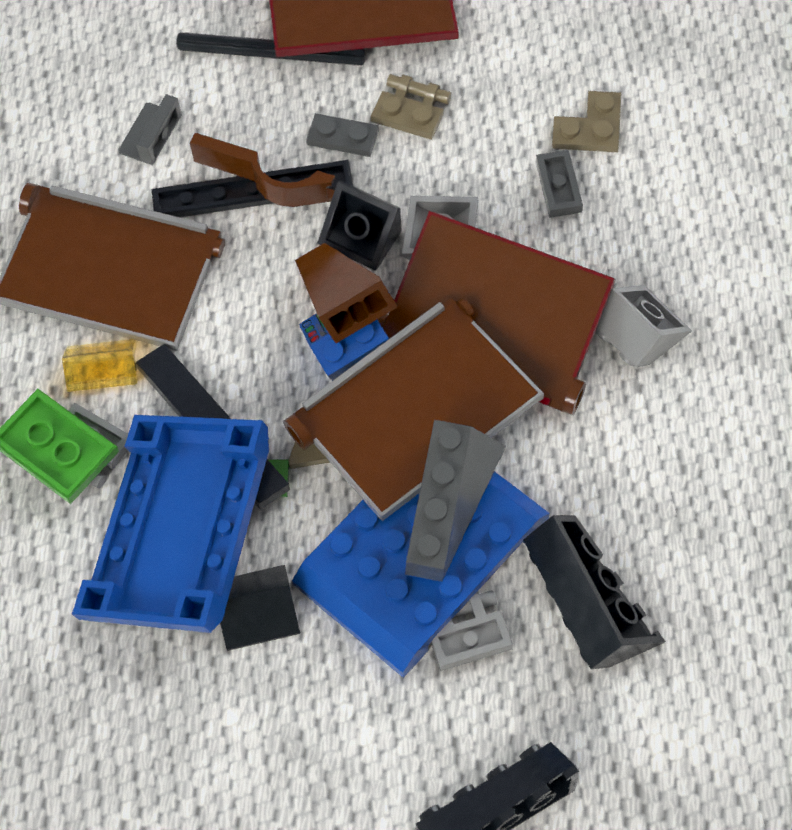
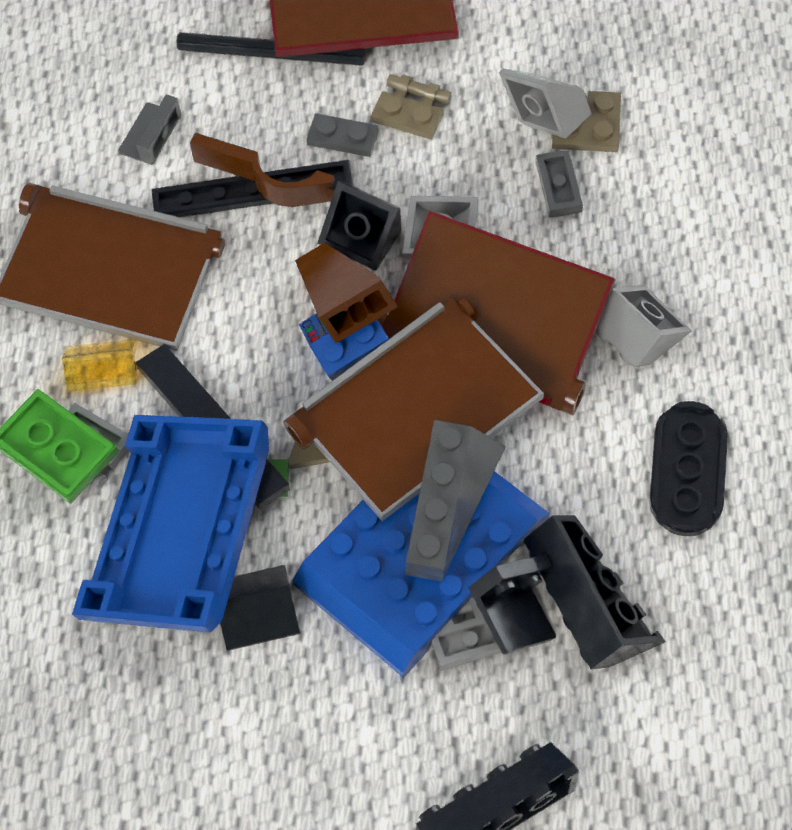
none -> black bracket [468,554,556,655]
none -> light grey slope [499,68,592,139]
none -> black tile [649,401,728,536]

